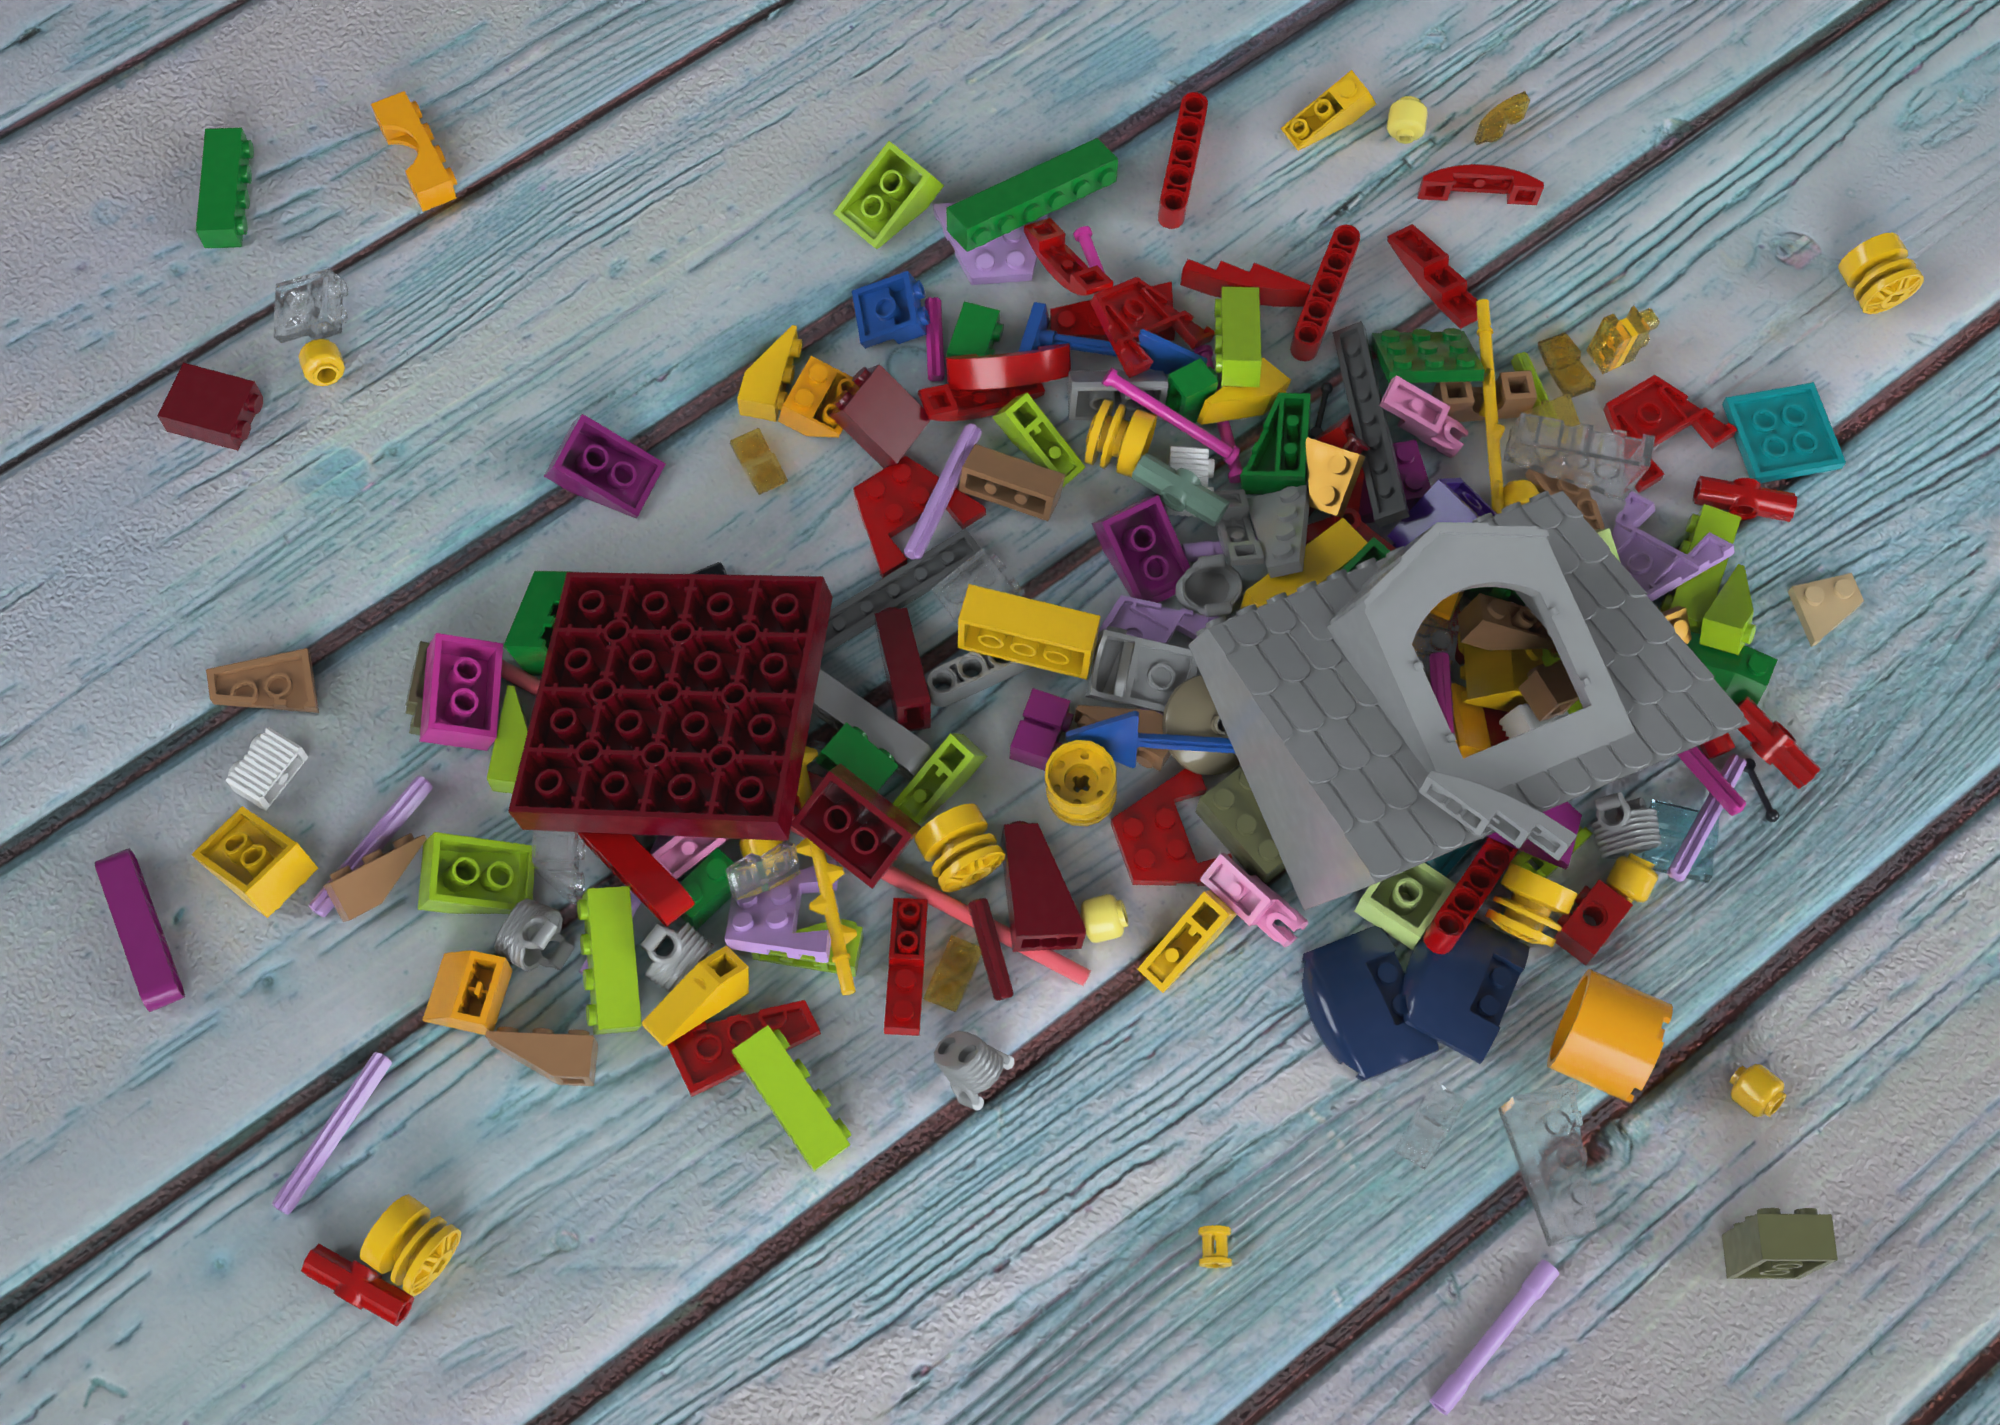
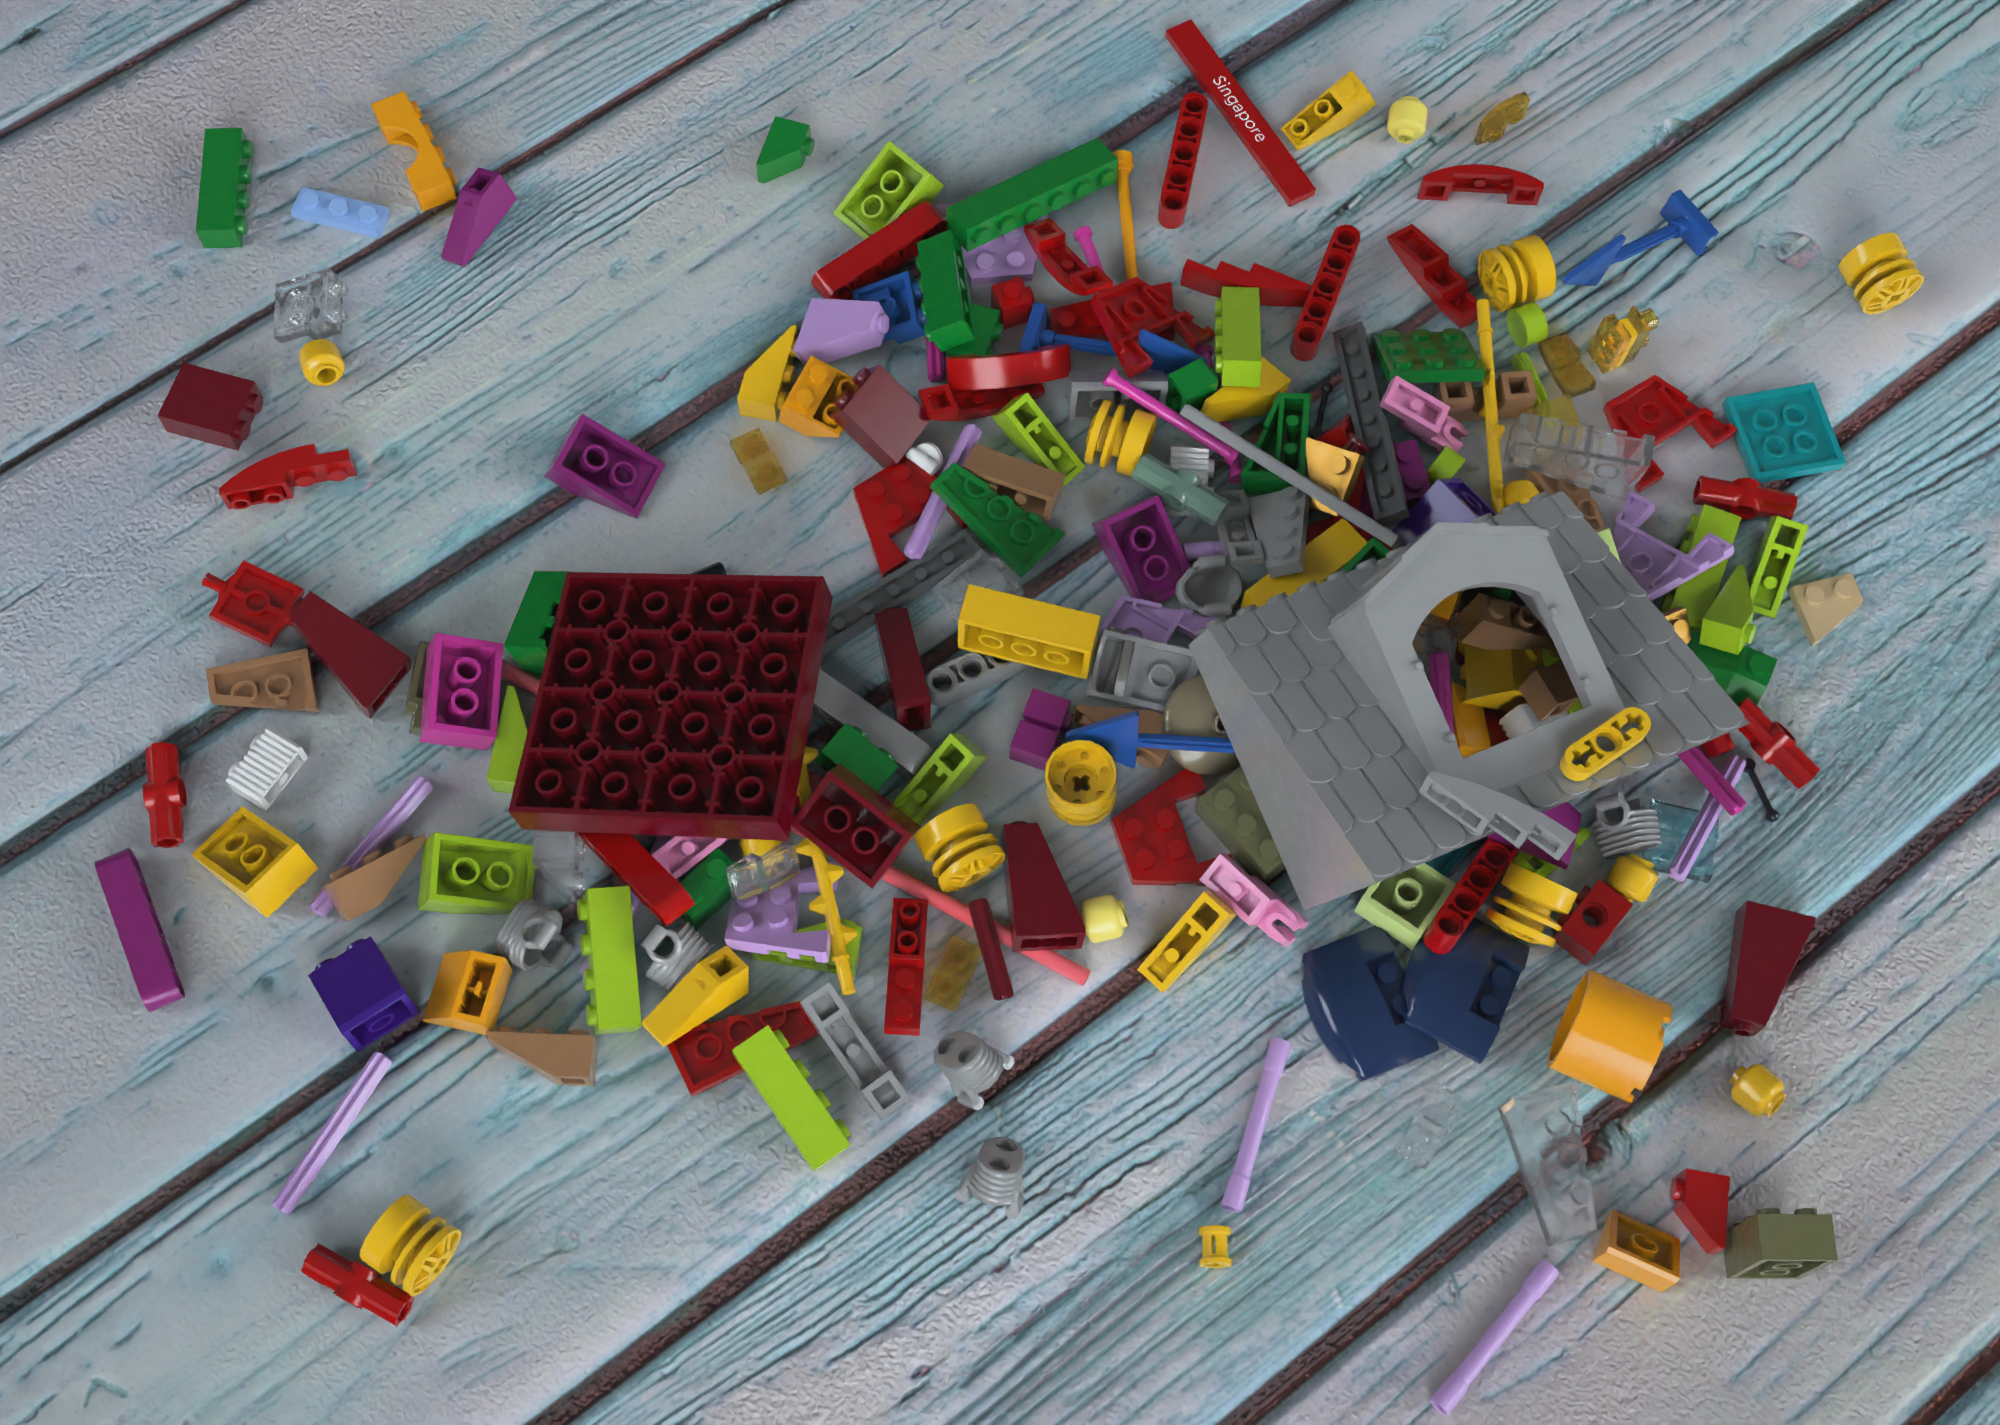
none -> red piece [143,742,187,849]
none -> red plate [202,560,304,648]
none -> red slope [219,444,357,509]
none -> dark red slope [289,591,412,719]
none -> light blue plate [291,187,391,239]
none -> dark purple slope [308,936,420,1052]
none -> magenta slope [441,167,517,267]
none -> green slope [756,116,814,183]
none -> lavender slope [793,298,890,367]
none -> light grey slope [799,982,911,1120]
none -> red beam [811,201,947,300]
none -> white plate [906,442,943,475]
none -> green brick [915,229,976,352]
none -> green wing [929,462,1066,578]
none -> light grey piece [955,1137,1026,1219]
none -> red brick [991,276,1035,330]
none -> light orange piece [1113,150,1138,280]
none -> red tile [1165,19,1316,207]
none -> light grey tile [1180,404,1405,549]
none -> lavender piece [1221,1037,1291,1213]
none -> lime piece [1426,445,1466,486]
none -> yellow wheel [1478,235,1556,313]
none -> lime piece [1506,302,1548,348]
none -> yellow beam [1560,707,1651,781]
none -> blue piece [1561,189,1719,286]
none -> light orange slope [1592,1209,1680,1292]
none -> red slope [1670,1168,1730,1255]
none -> dark red slope [1720,900,1816,1037]
none -> lime slope [1749,516,1809,619]

